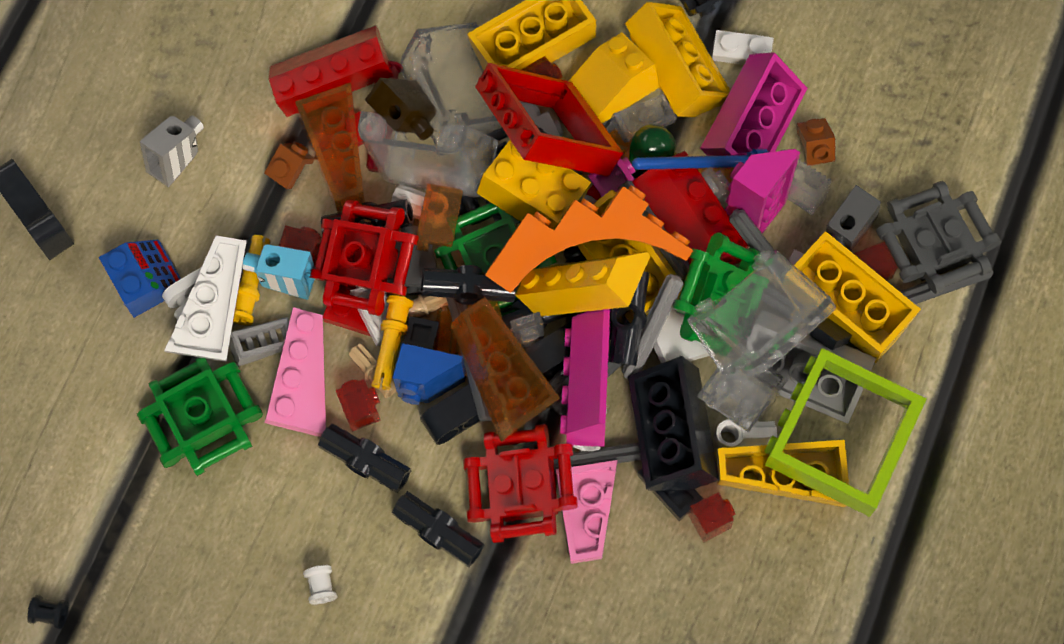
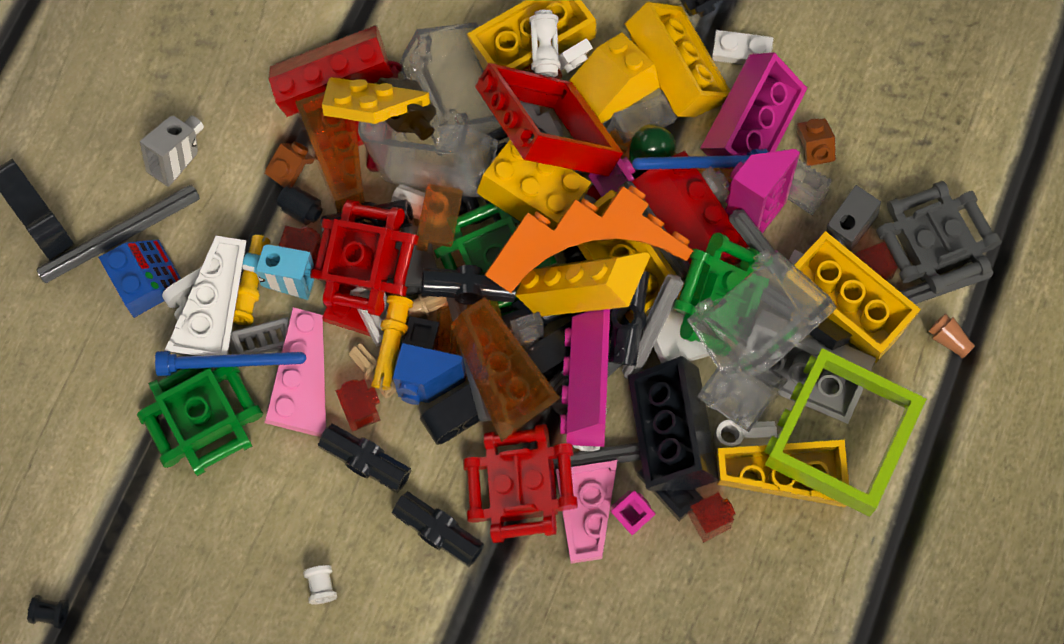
none -> dark grey axle [37,185,200,283]
none -> blue piece [155,351,306,376]
none -> black brick [277,185,323,225]
none -> yellow wing [322,77,430,124]
none -> white piece [529,10,561,77]
none -> white plate [558,38,593,73]
none -> dark pink brick [611,490,656,535]
none -> nougat cone [928,314,975,358]

